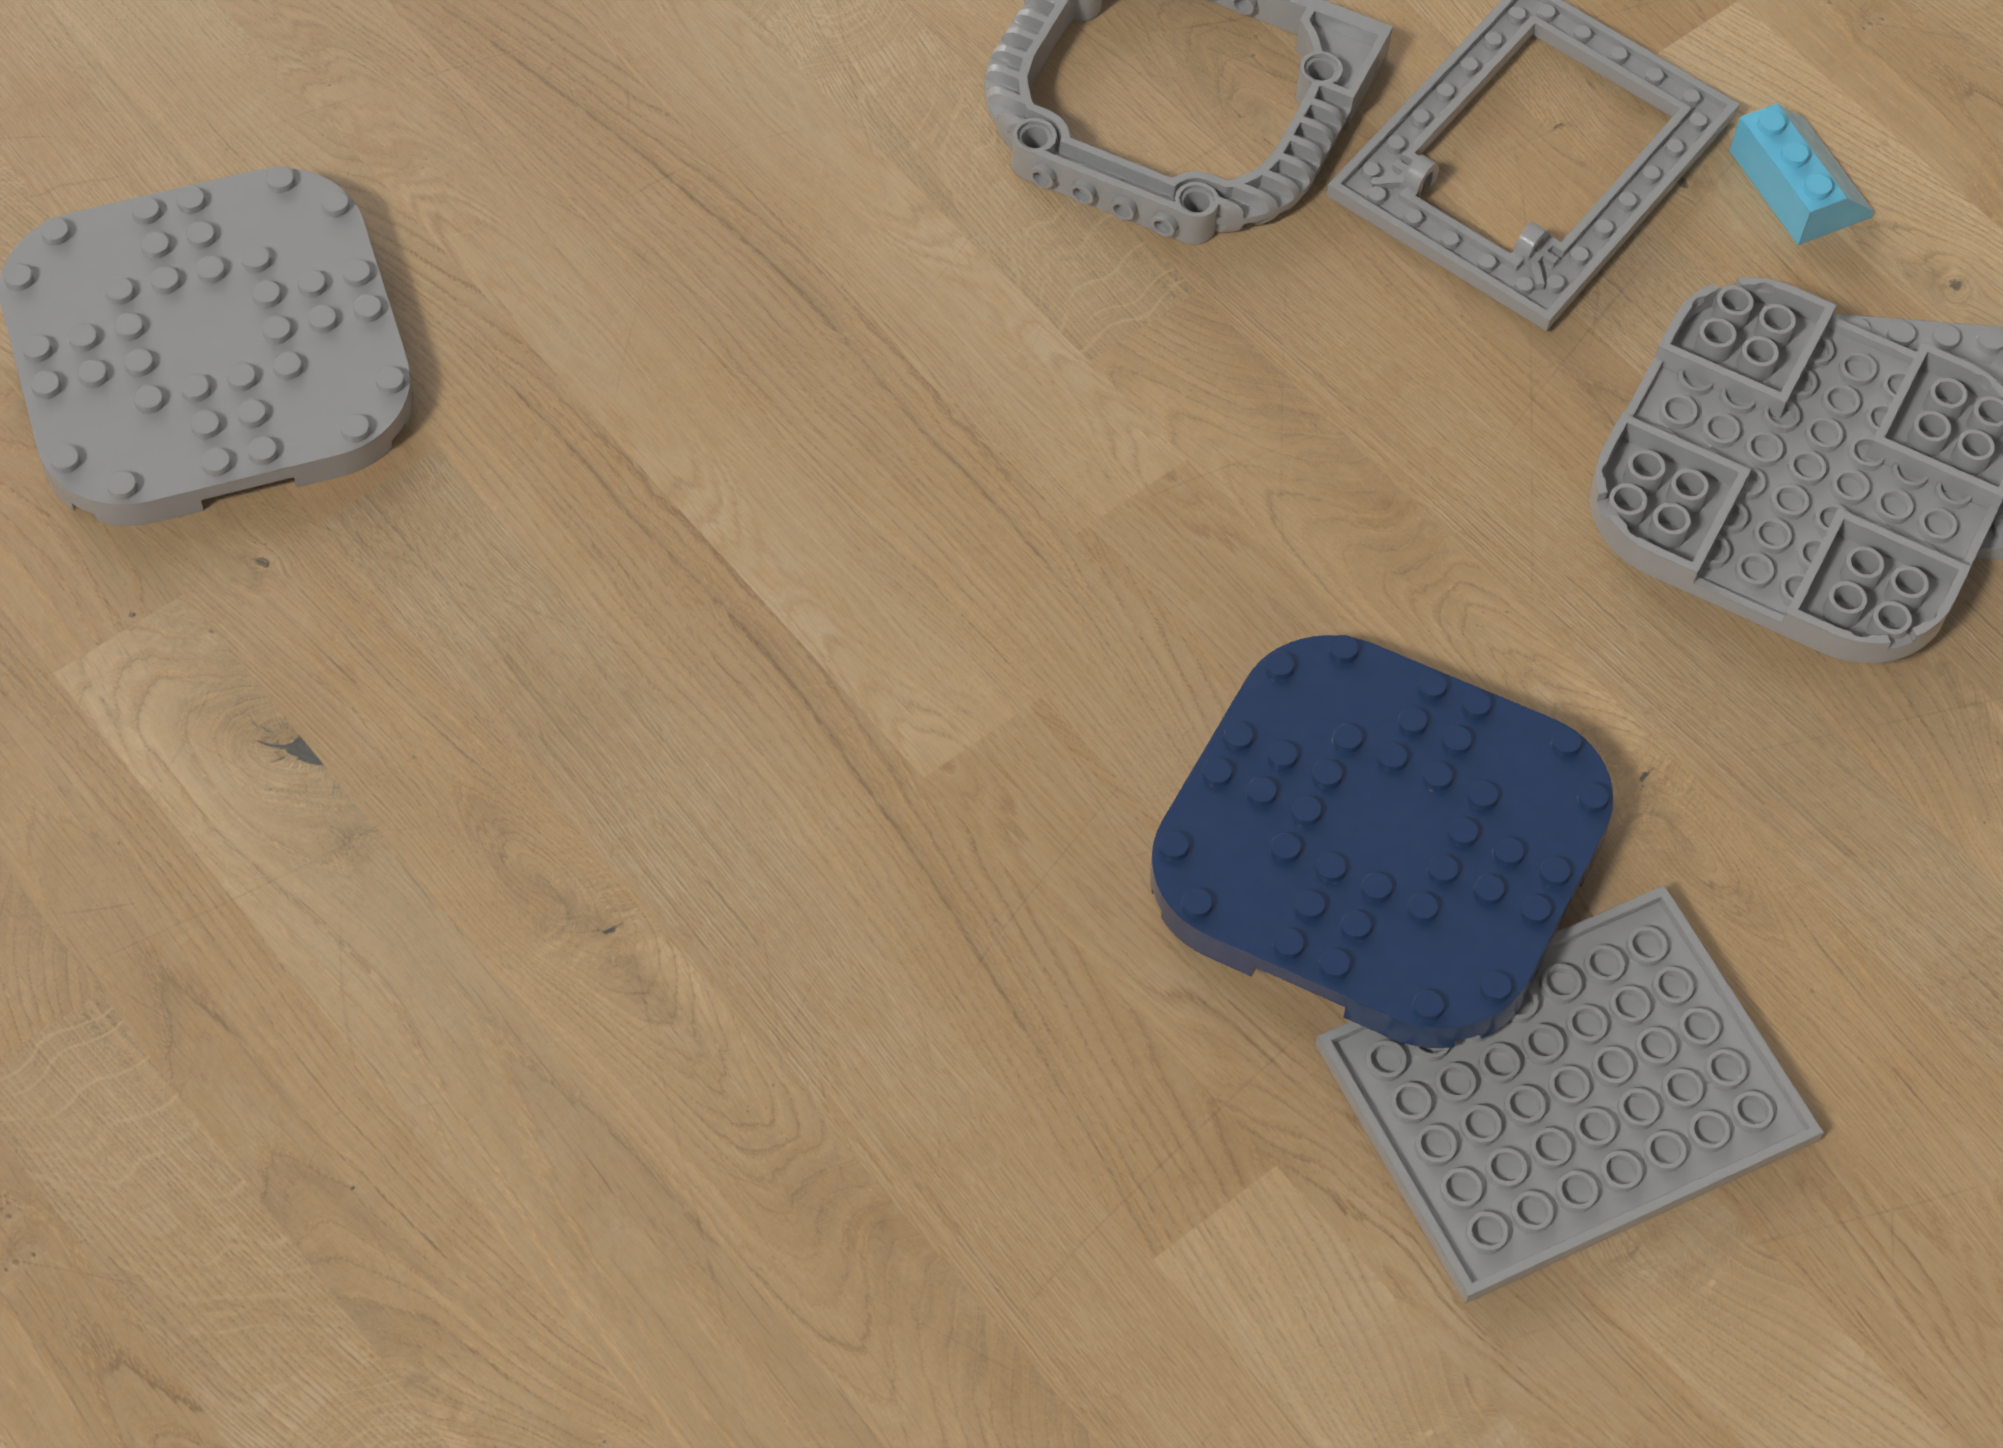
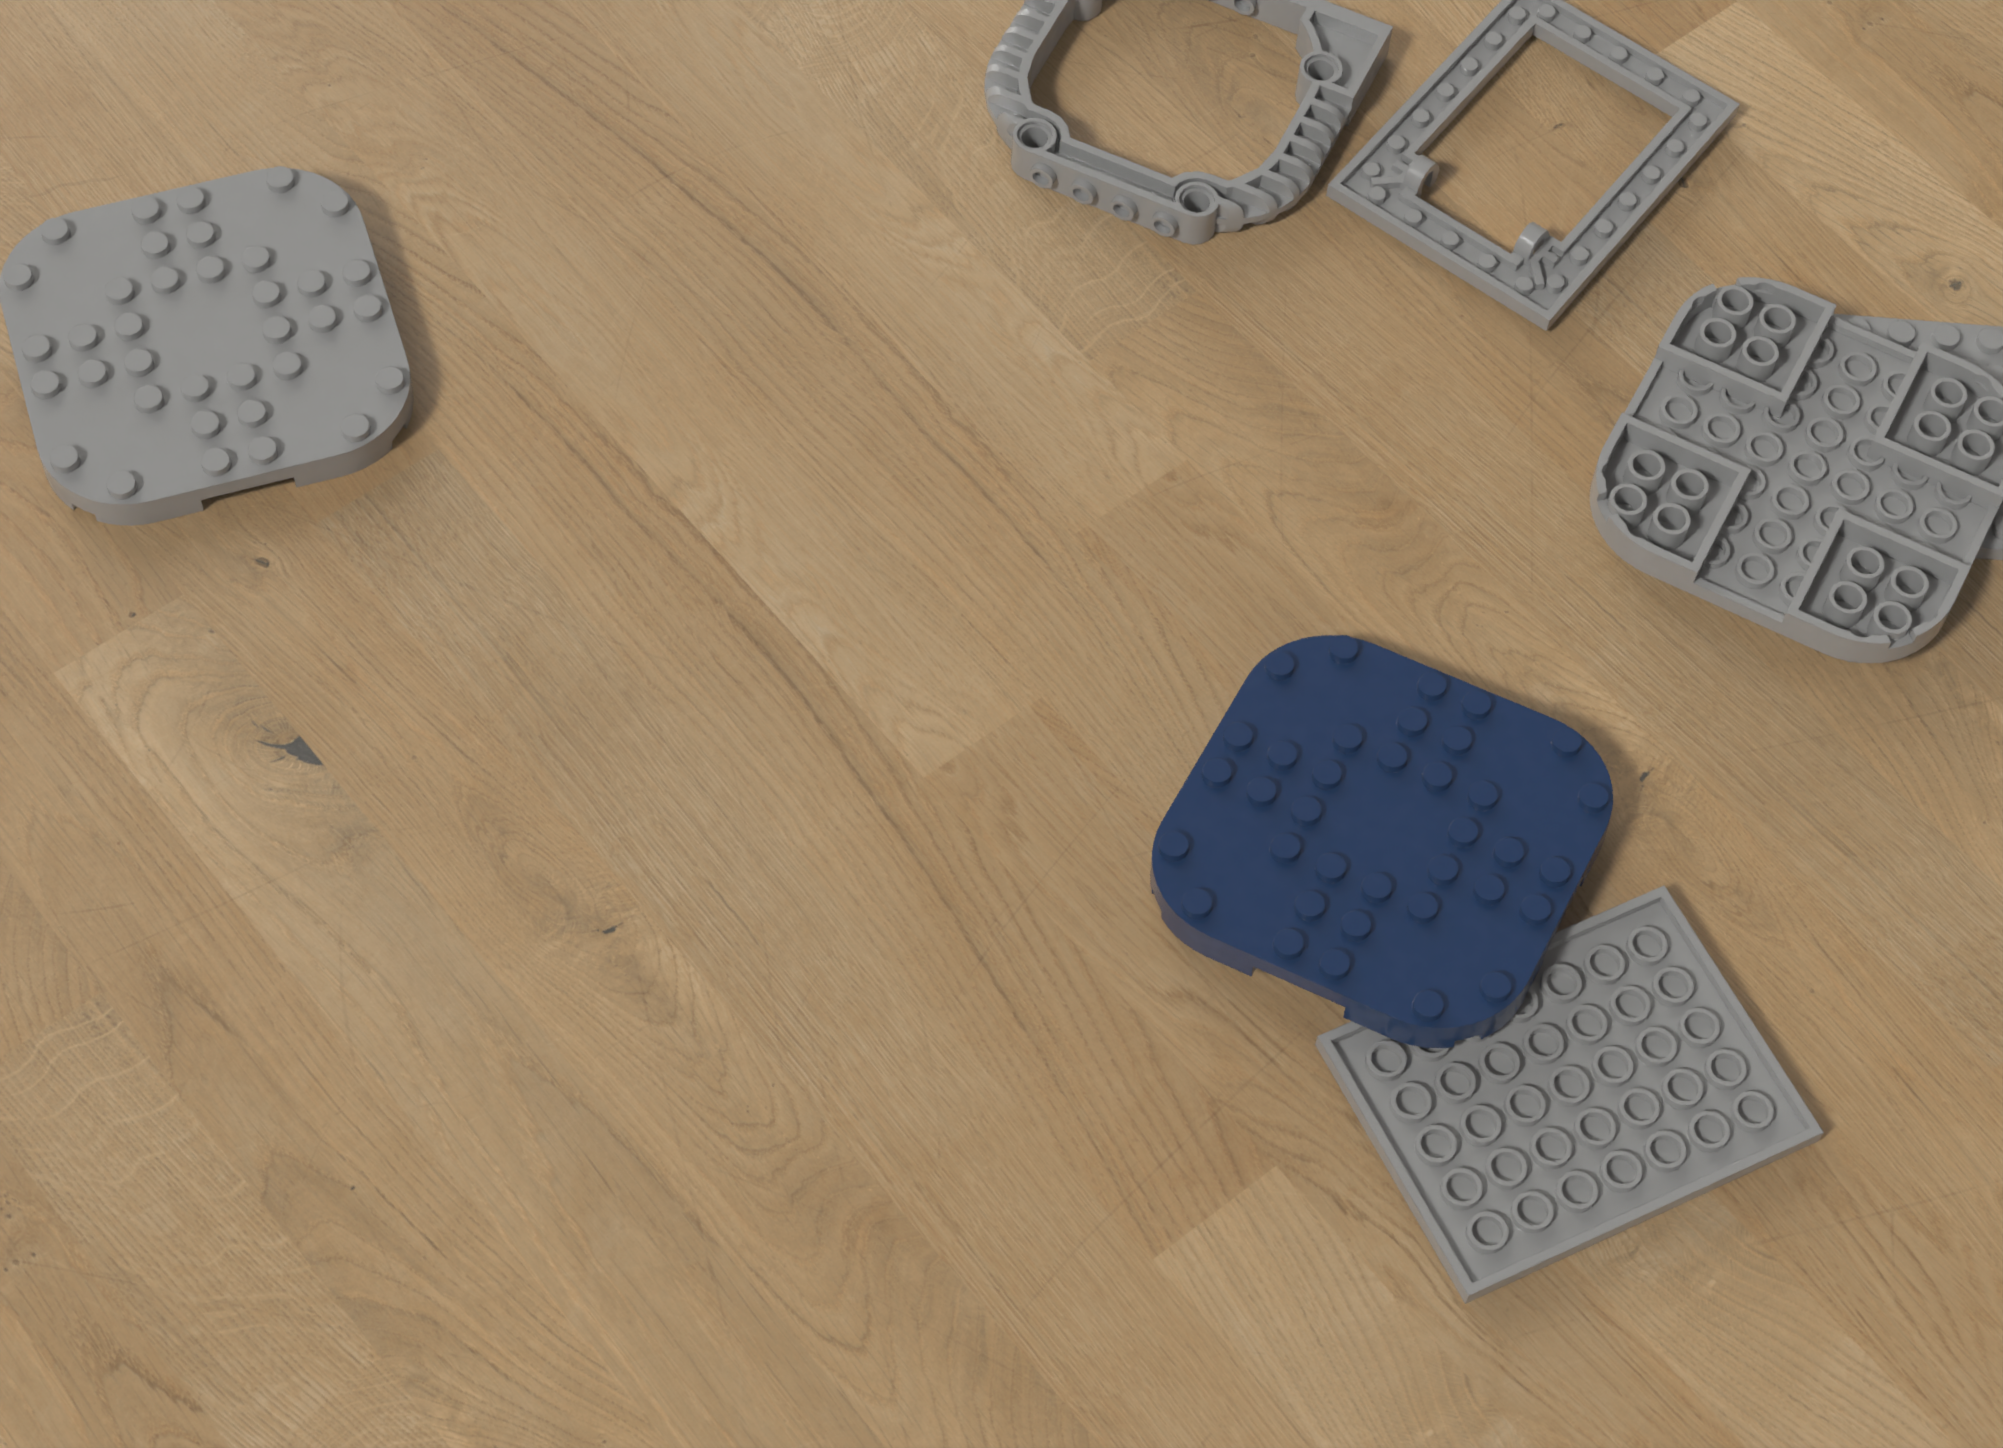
medium azure slope [1729,103,1874,245] -> none

